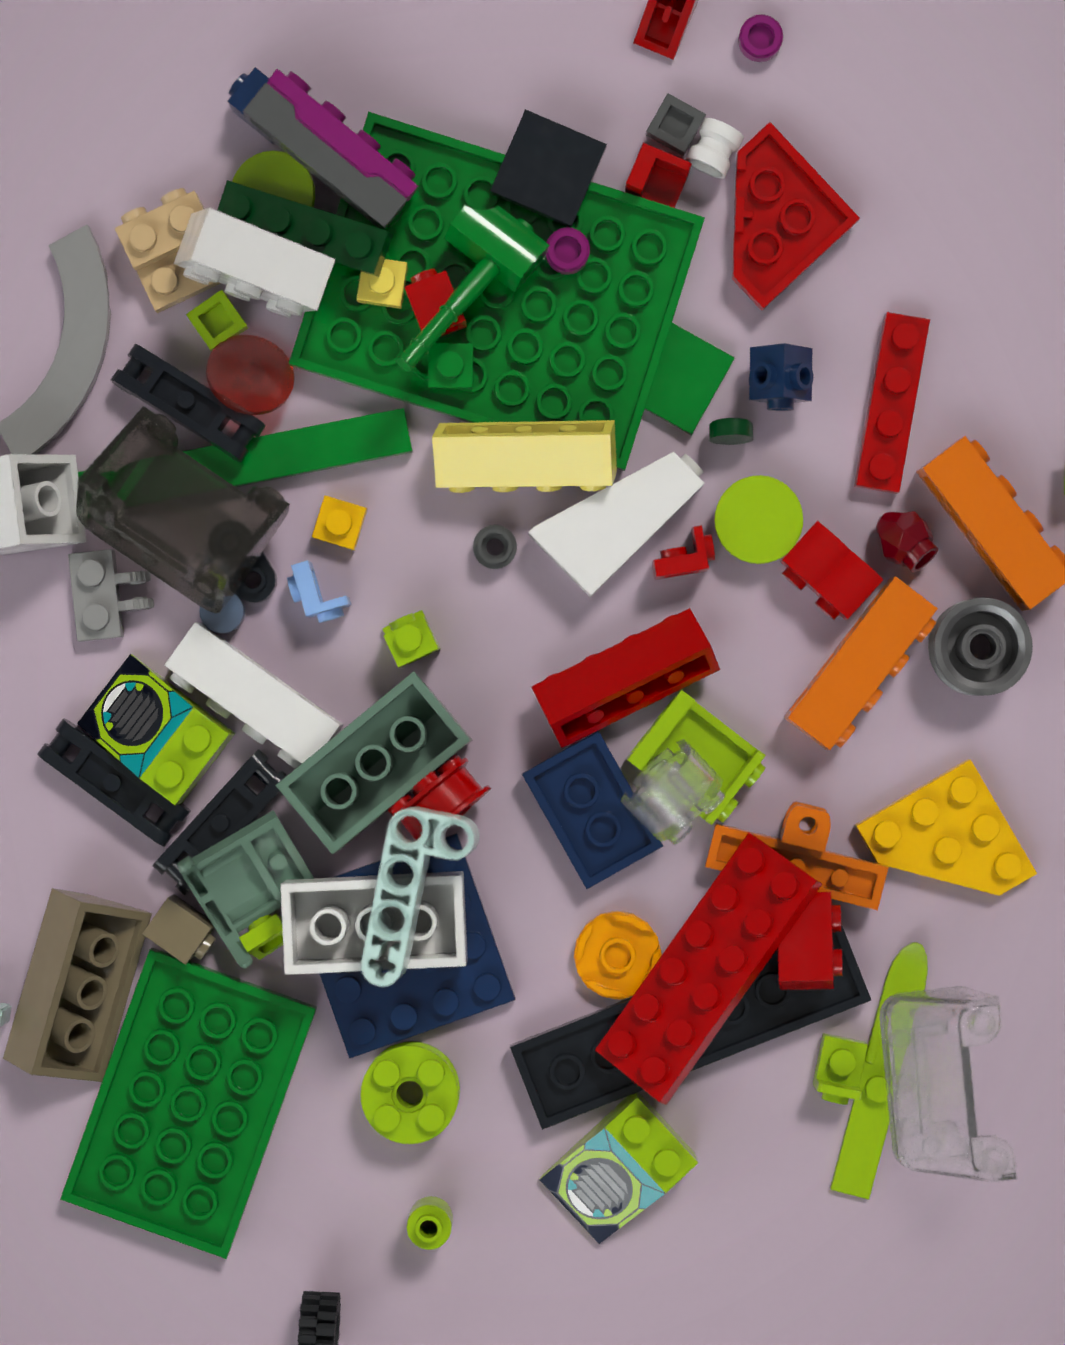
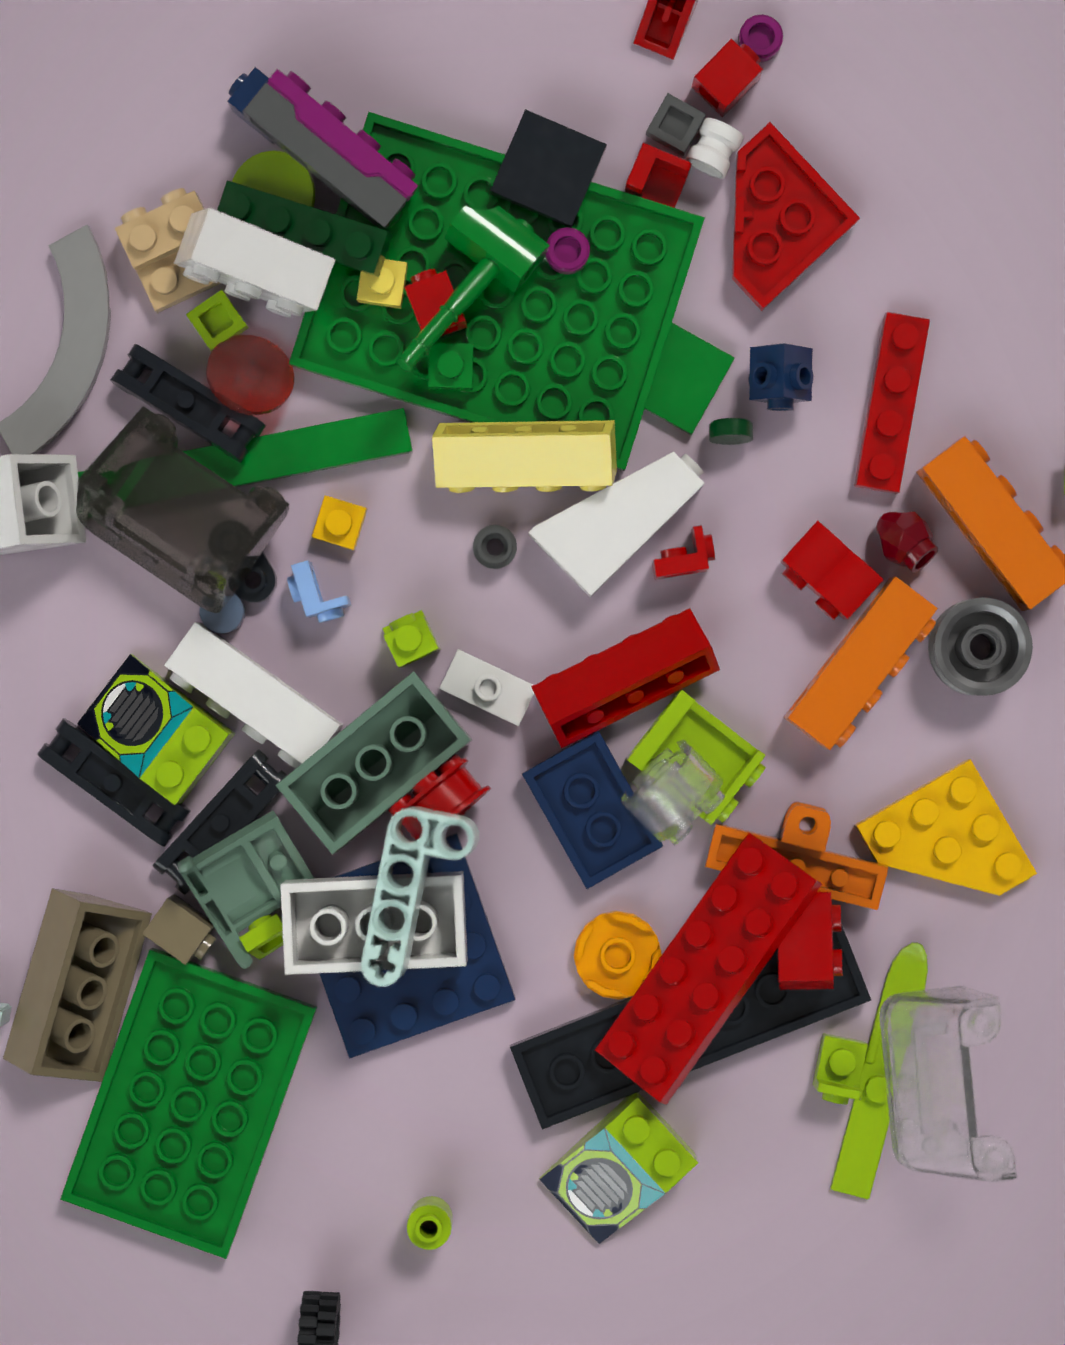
light grey hinge [68,549,154,642] -> none
lime wheel [361,1041,460,1144] -> none
lime piece [714,475,803,564] -> none
none -> white plate [439,649,534,726]
none -> red brick [691,38,763,118]

